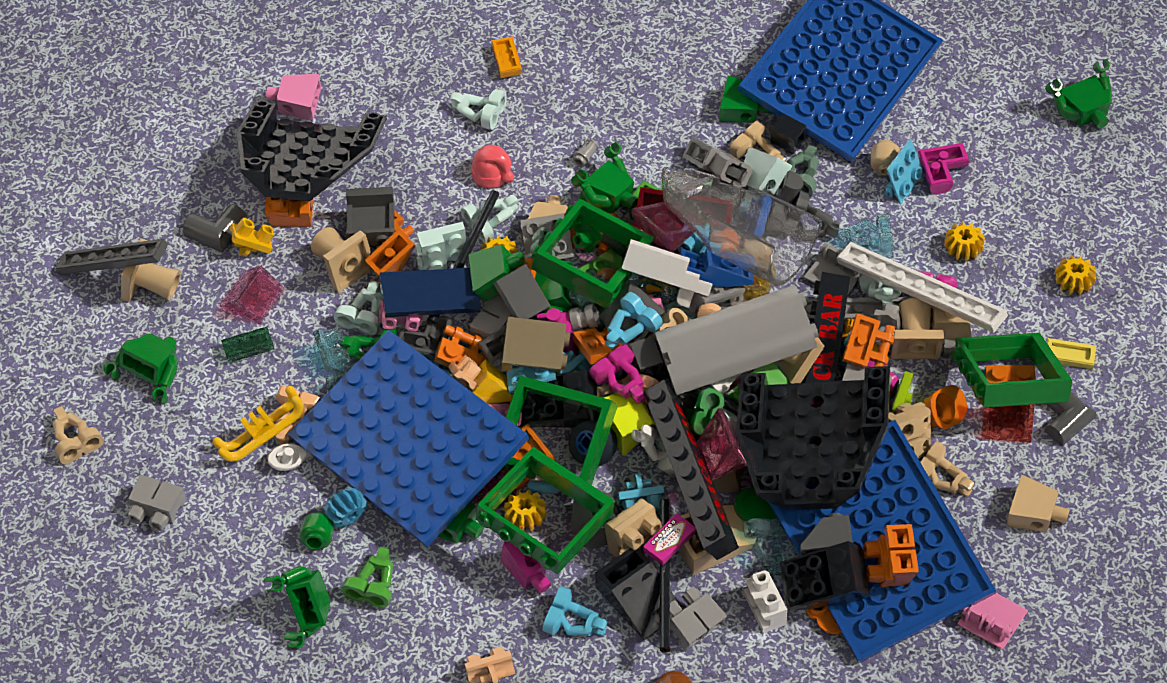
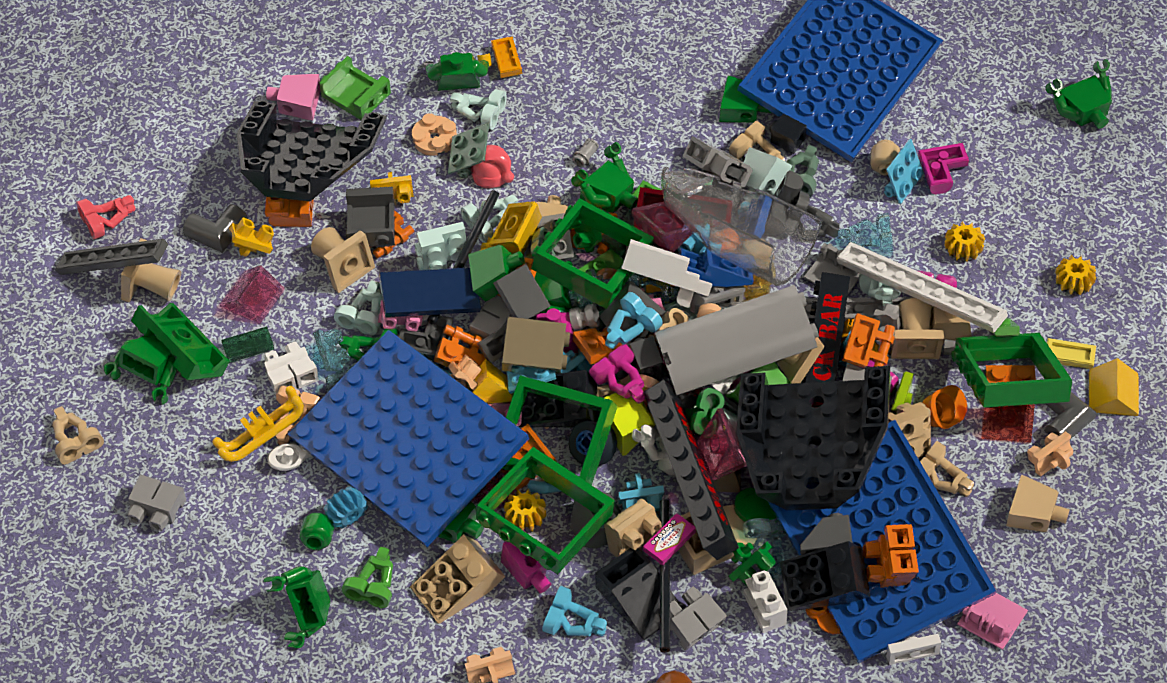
orange slope [365,228,415,276] -> none
none -> coral piece [76,195,136,240]
none -> green piece [131,303,230,380]
none -> white hips [264,342,319,395]
none -> bright green panel [319,56,391,120]
none -> yellow hips [370,172,414,203]
none -> tan slope [410,535,506,624]
none -> light nougat plate [412,113,457,156]
none -> green torso [422,52,492,91]
none -> sand green hinge [448,123,489,178]
none -> yellow slope [489,201,542,255]
none -> green hips [728,541,776,587]
none -> white plate [886,634,941,665]
none -> bright green plate [992,318,1020,337]
none -> light nougat hips [1027,431,1073,476]
none -> yellow slope [1089,358,1139,416]

